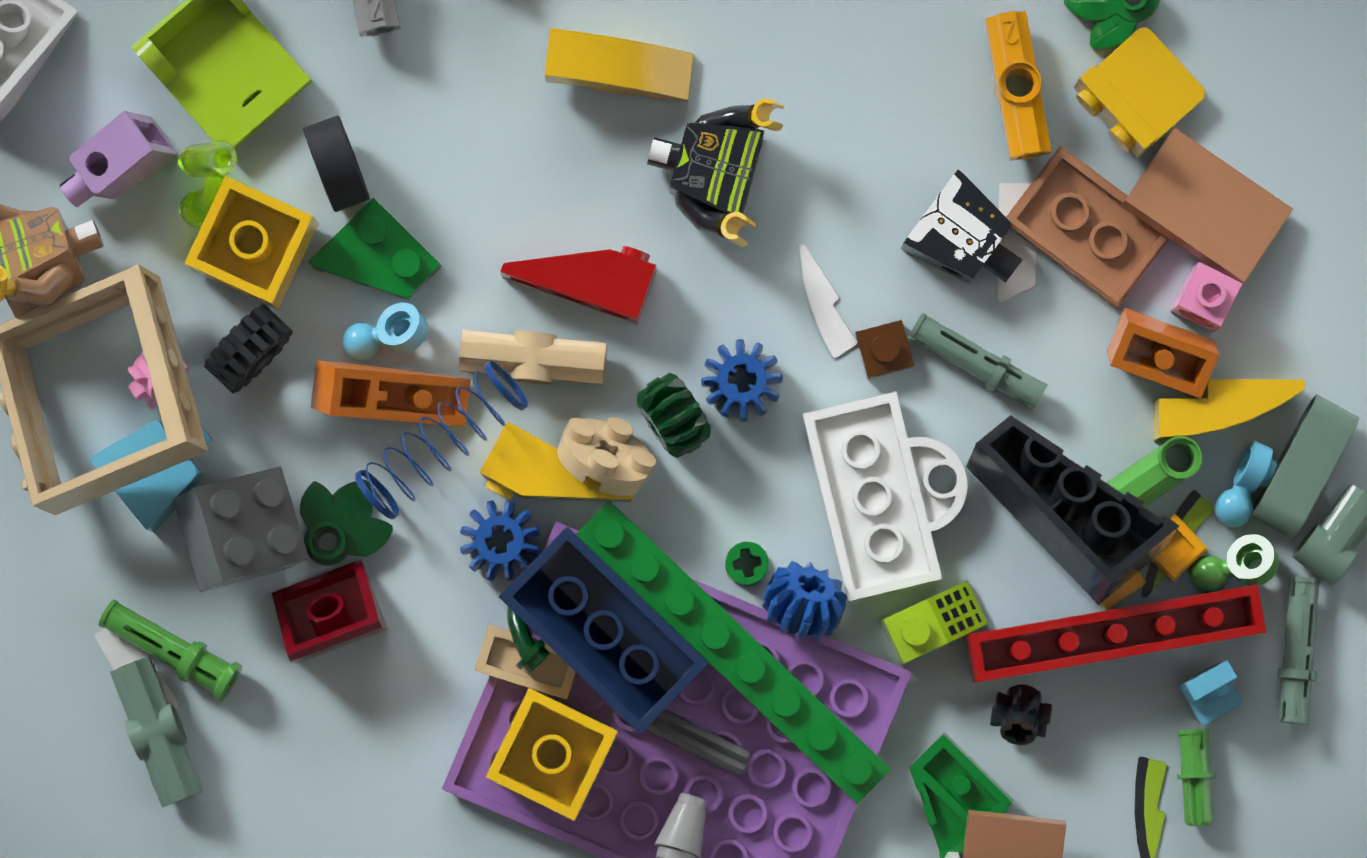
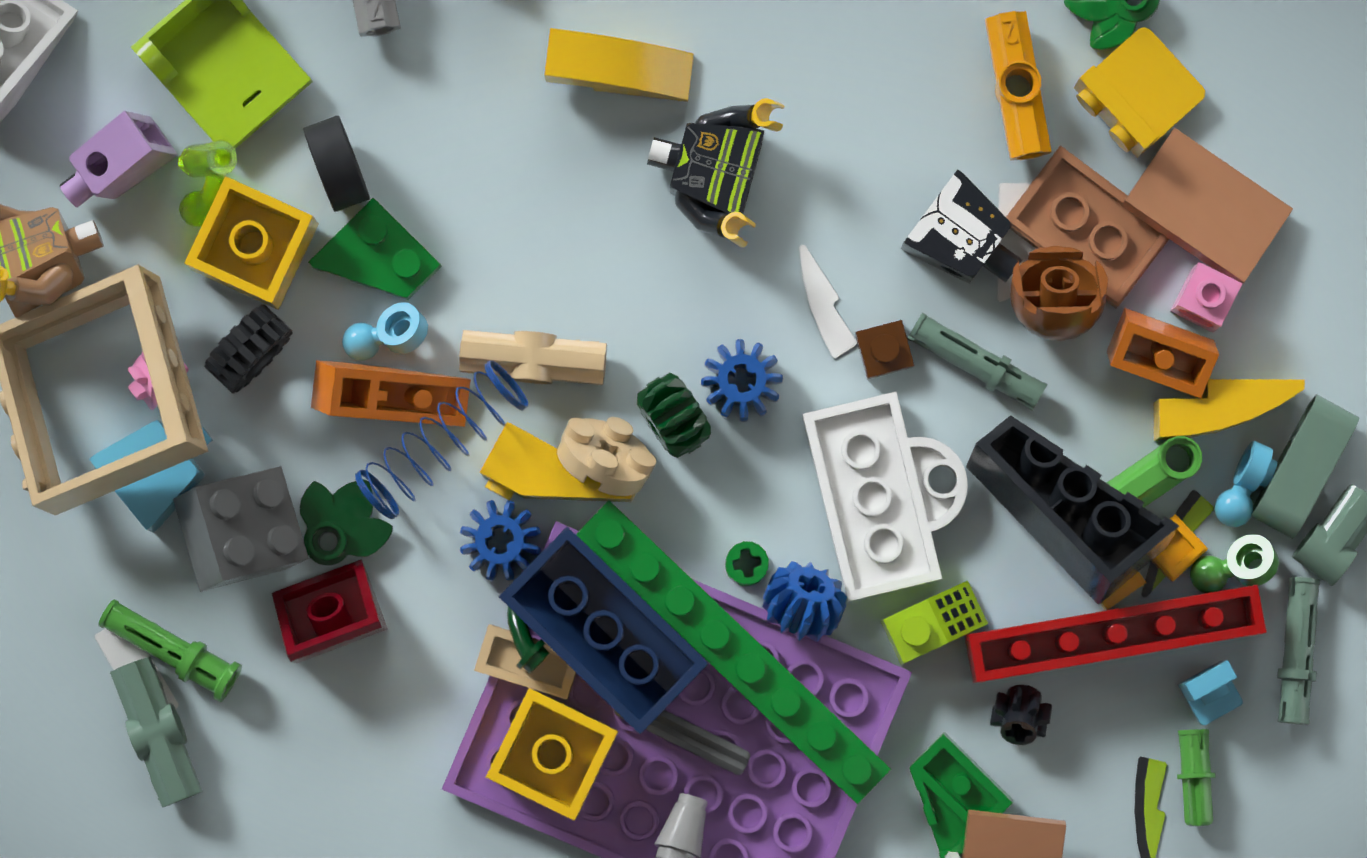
red slope [500,246,657,324] -> none
none -> dark orange cylinder [1010,246,1108,341]

